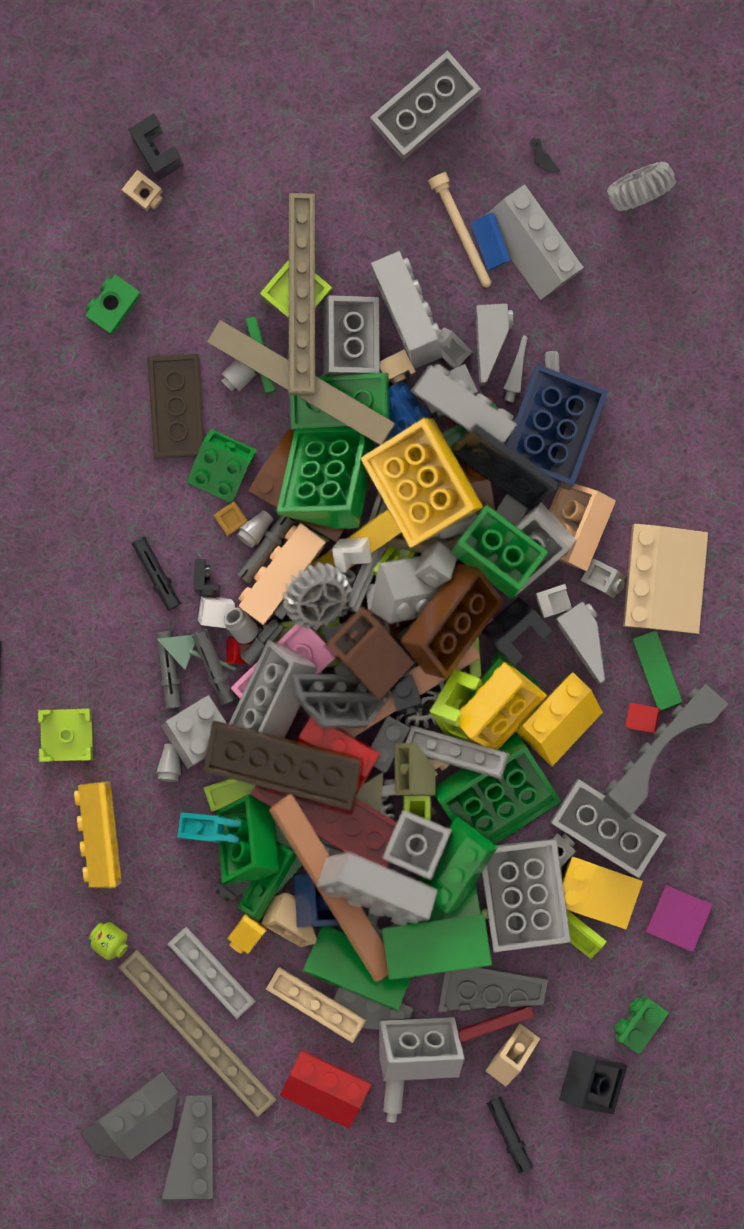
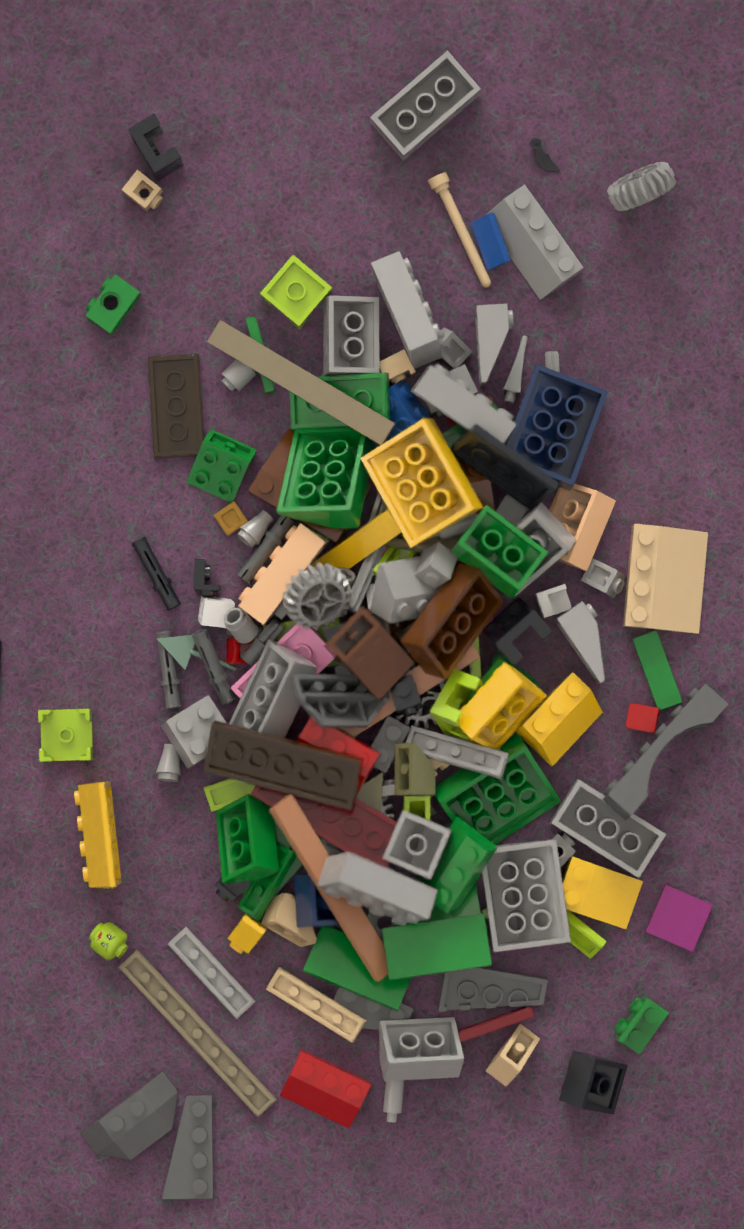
teal hinge [177,812,241,843] -> none
dark tan tile [288,193,315,395] -> none
white panel [332,538,372,572] -> none
black pin [486,1096,534,1174] -> none

